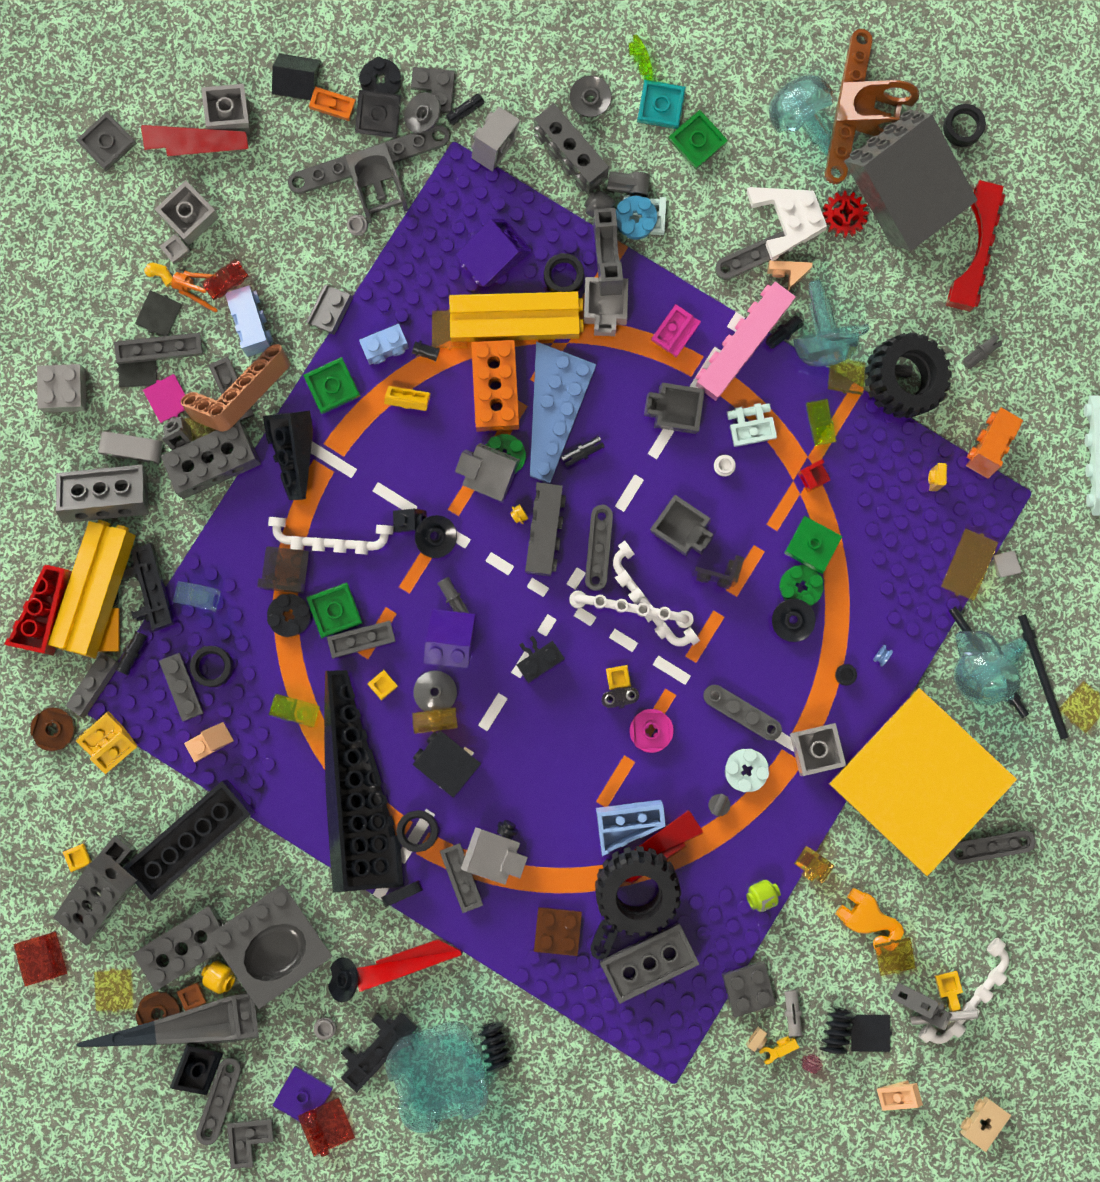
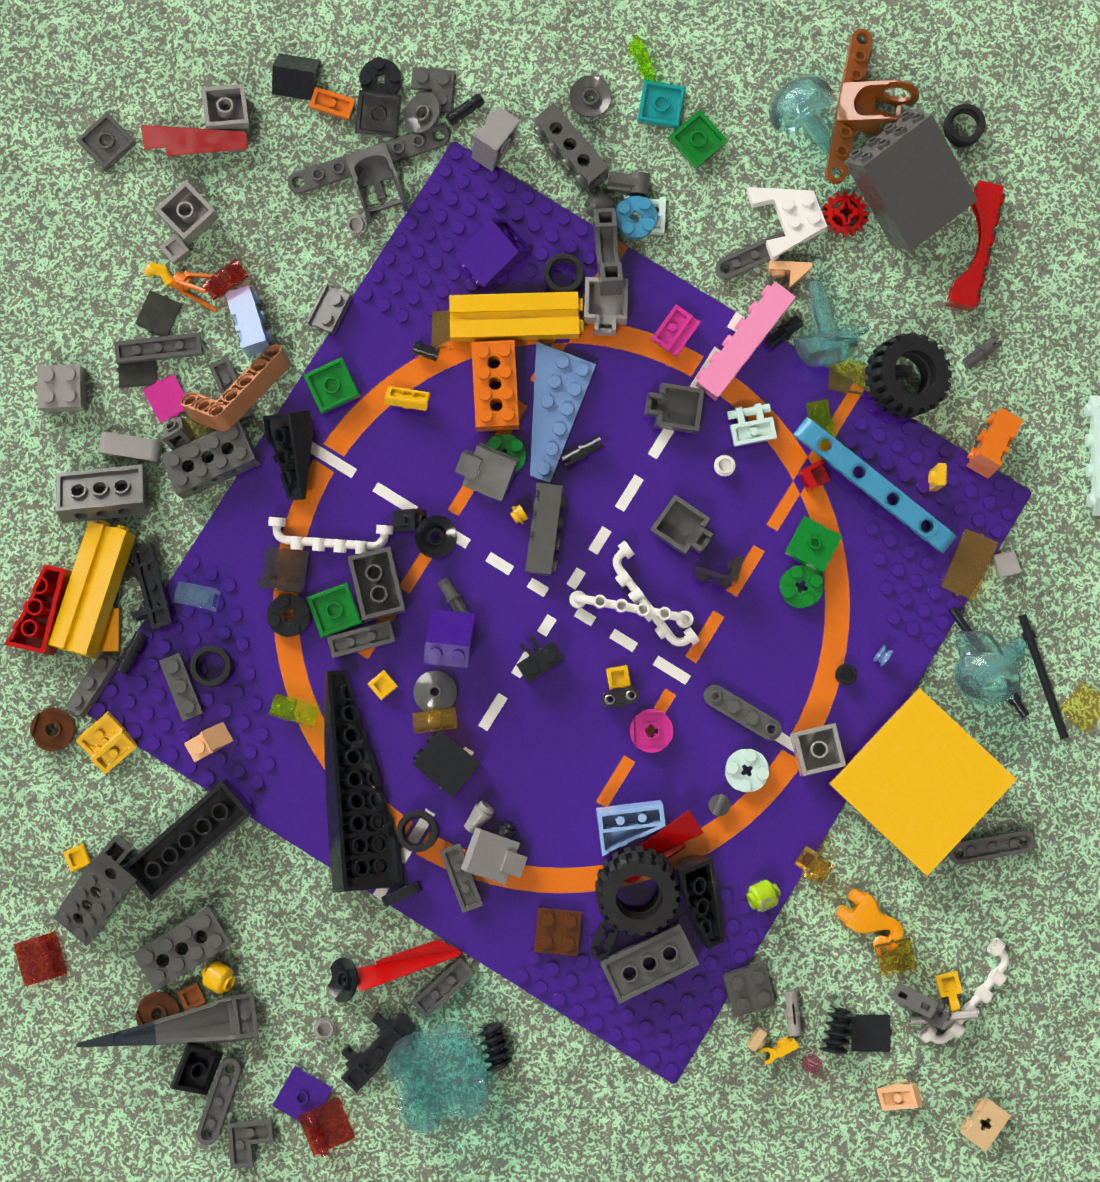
clear yellow piece [94,968,133,1012] -> none
dark grey piece [208,884,333,1009] -> none
light blue brick [359,324,409,365] -> none
dark grey plate [585,505,613,591] -> none
black dish [772,599,816,642] -> none
none -> dark grey brick [348,546,407,622]
none -> dark grey plate [411,957,475,1018]
none -> light grey cone [464,800,495,834]
none -> black wedge [678,855,724,949]
none -> dark azure beam [793,417,957,554]

